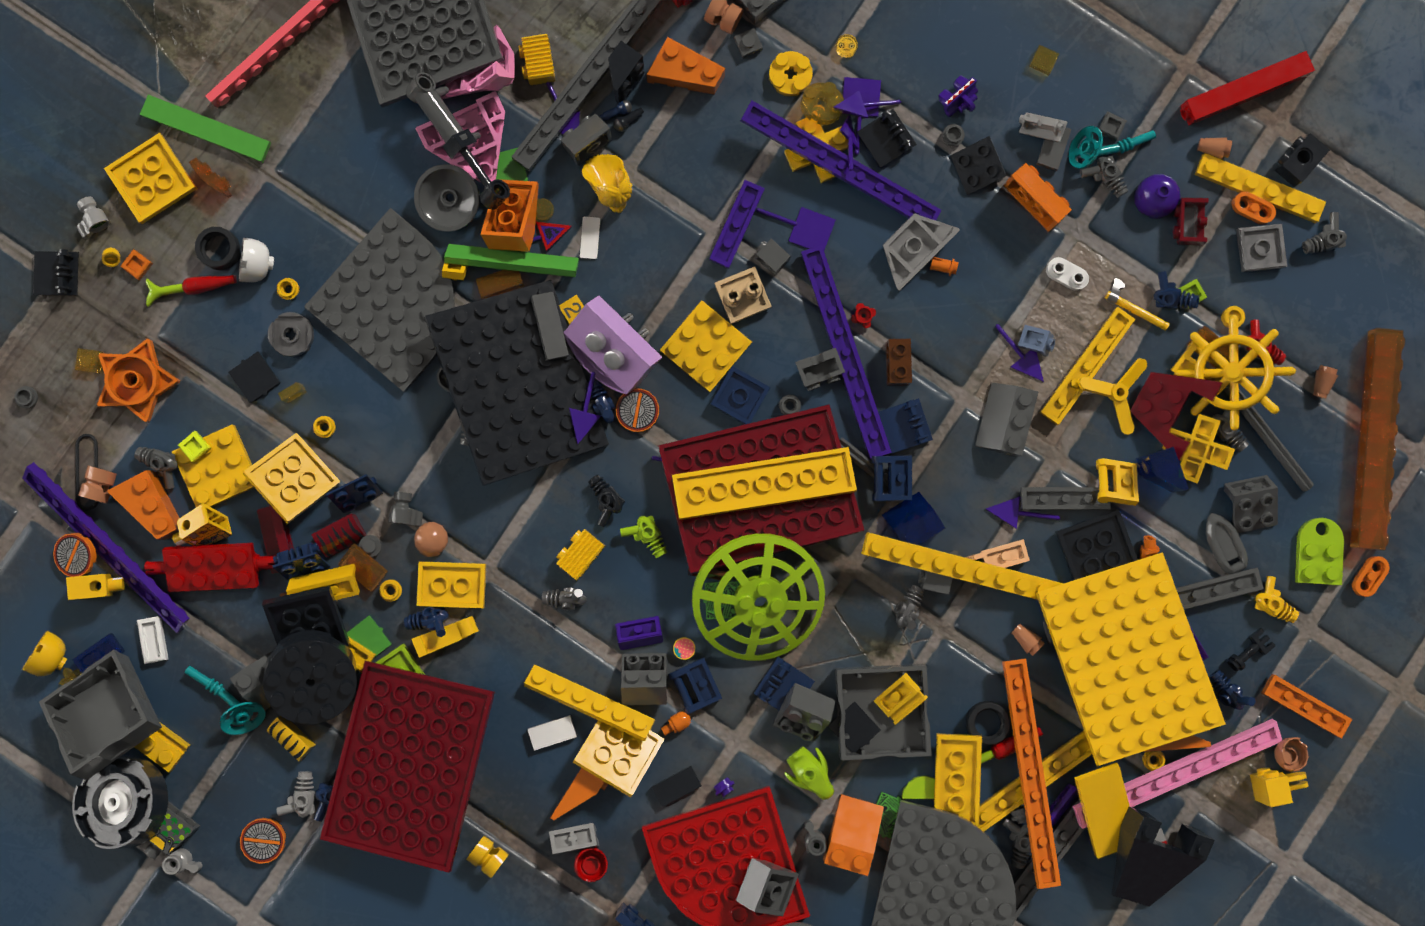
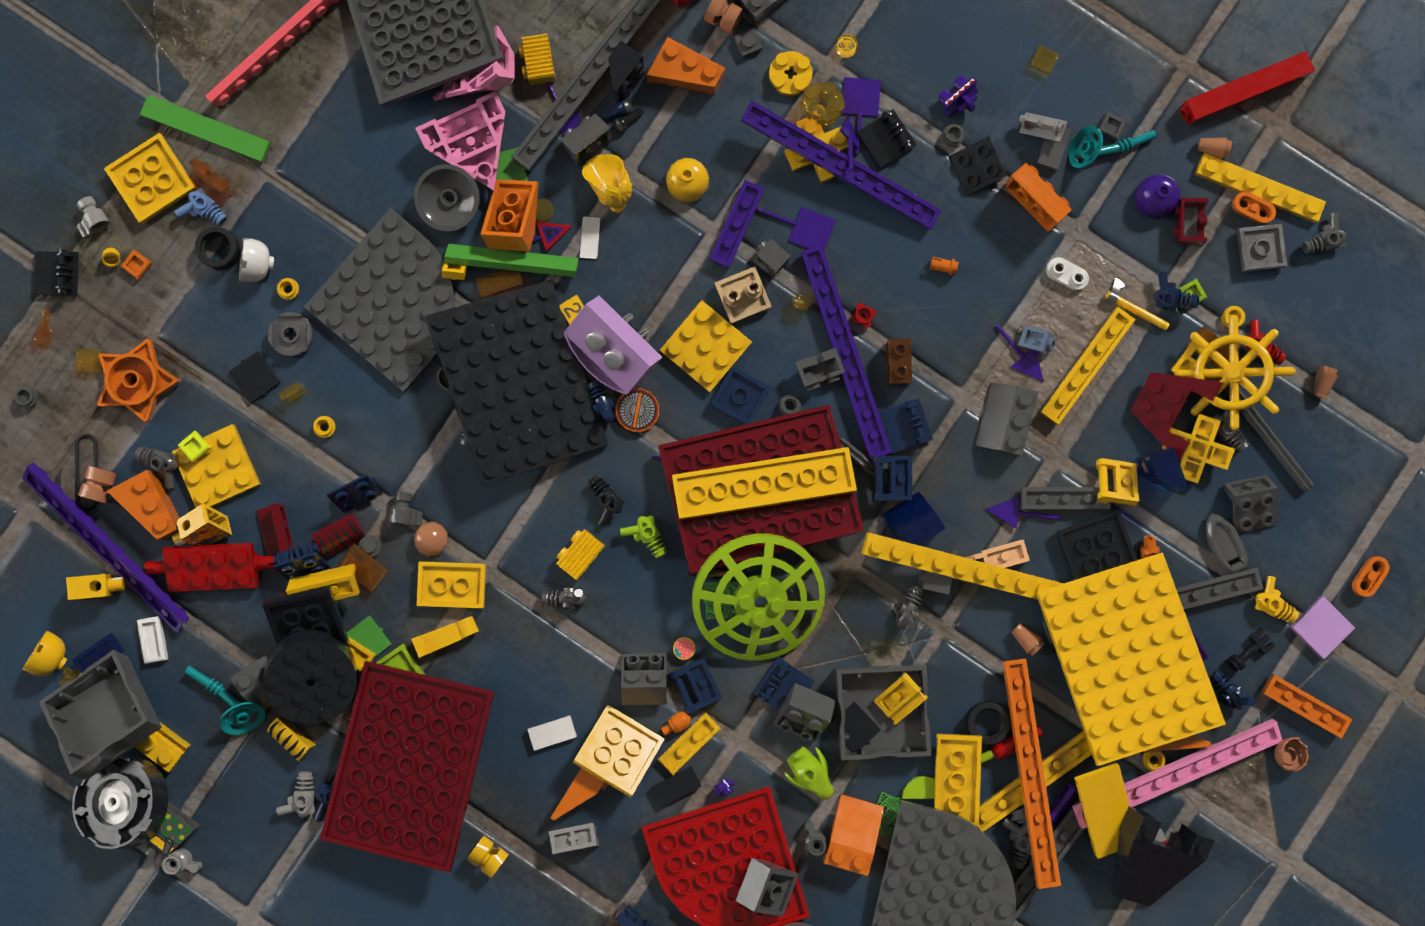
tile [53,533,97,577] -> none
red piece [146,275,237,307] -> none
tile [240,818,286,864] -> none
yellow plate [243,433,341,524] -> none
yellow plate [379,580,402,602] -> none
dark blue piece [404,607,449,637] -> none
piece [406,72,510,210] -> none
yellow plate [524,664,655,741] -> none
dark grey tile [531,292,569,361] -> none
dark purple piece [569,372,601,444] -> none
red hair [574,847,608,882] -> none
dark purple slope [615,616,663,650] -> none
dark purple piece [833,91,901,119] -> none
light grey wing [883,214,960,291] -> none
yellow piece [1078,358,1147,435] -> none
dark grey piece [1080,156,1128,198] -> none
yellow brick [1250,767,1309,807] -> none
black brick [1274,133,1330,187] -> none
lime plate [1295,518,1344,585] -> none
clear orange brick [1350,328,1405,550] -> none
none -> clear orange bar [33,308,52,349]
none -> medium blue piece [175,188,228,226]
none -> yellow tile [657,712,721,775]
none -> yellow cylinder [666,158,709,203]
none -> clear yellow plate [791,293,813,310]
none -> lavender tile [1290,596,1355,659]

